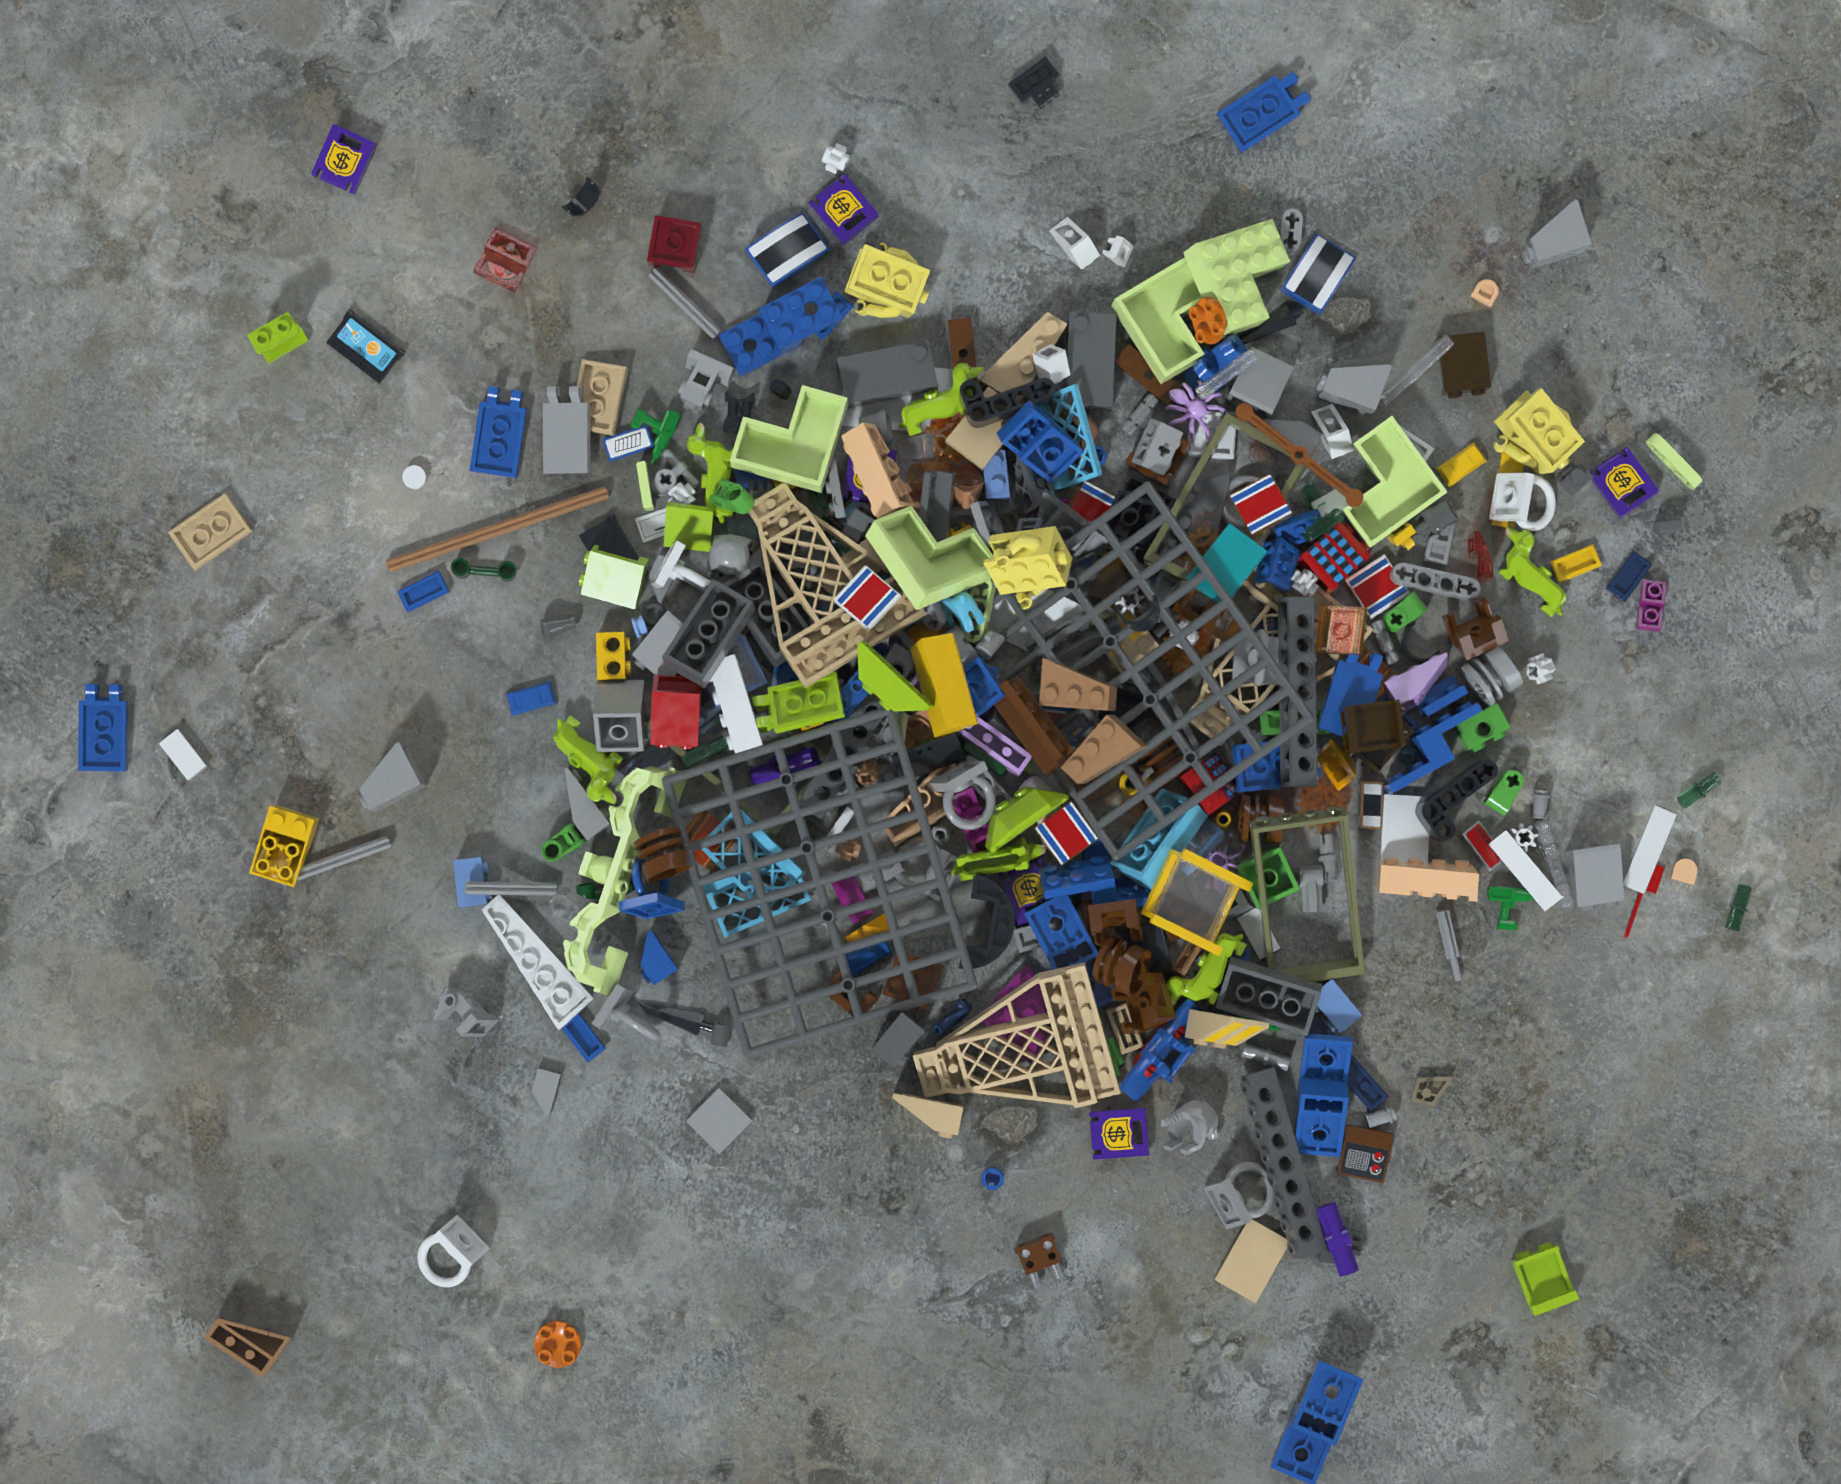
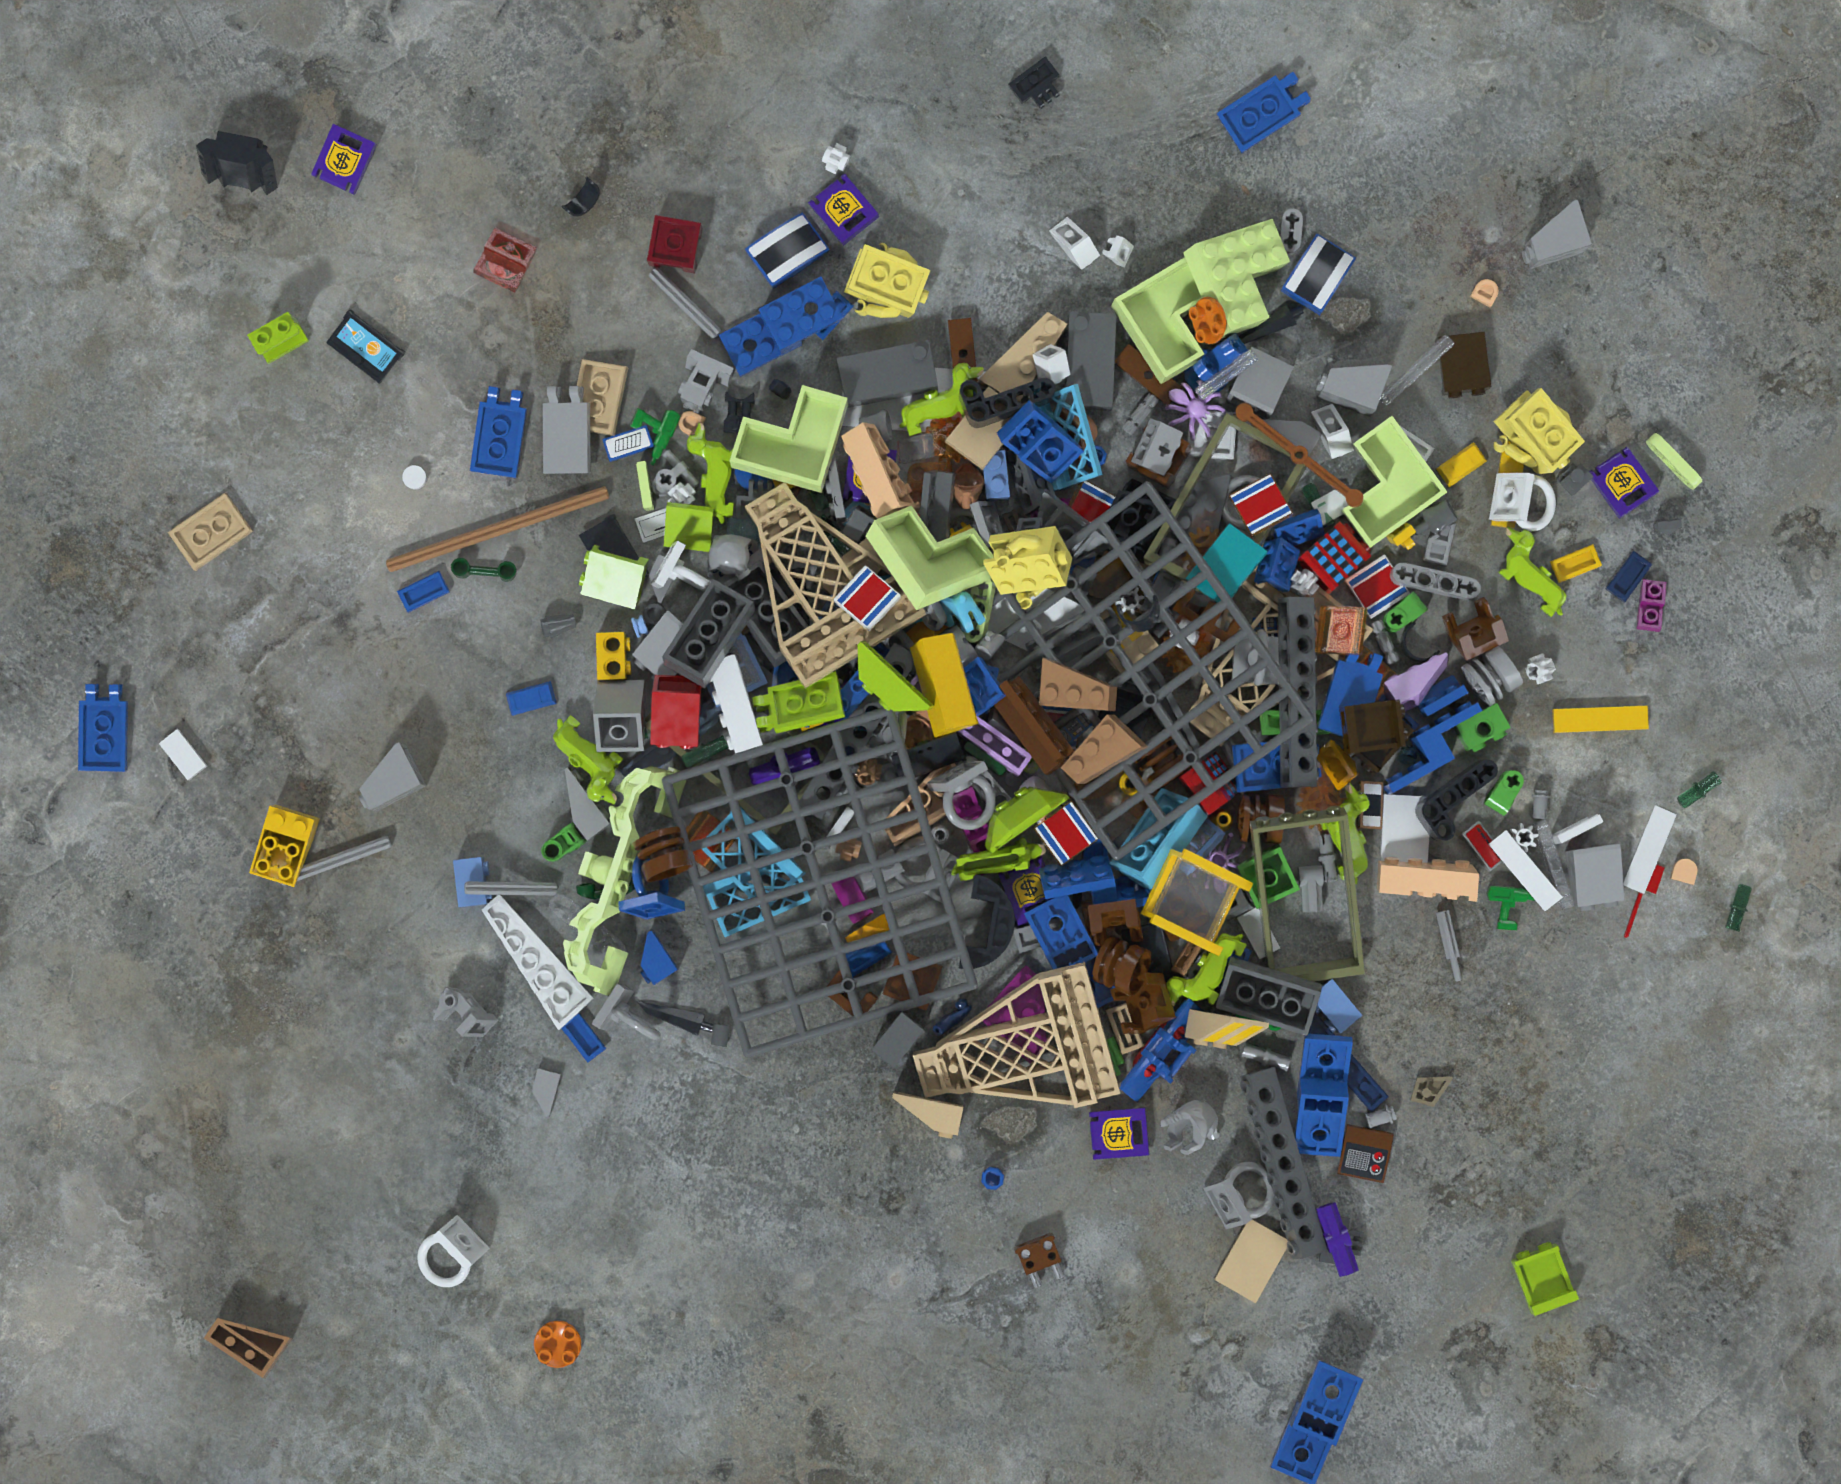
light grey tile [686,1087,753,1154] -> none
bright green piece [708,479,755,514] -> none
clear green axle [1302,508,1344,542] -> none
clear red slope [1468,531,1494,583] -> none
none -> black slope [196,131,278,195]
none -> light nougat tile [678,411,706,436]
none -> lime animal [1321,783,1369,884]
none -> white tile [1550,814,1603,844]
none -> yellow tile [1552,706,1649,733]

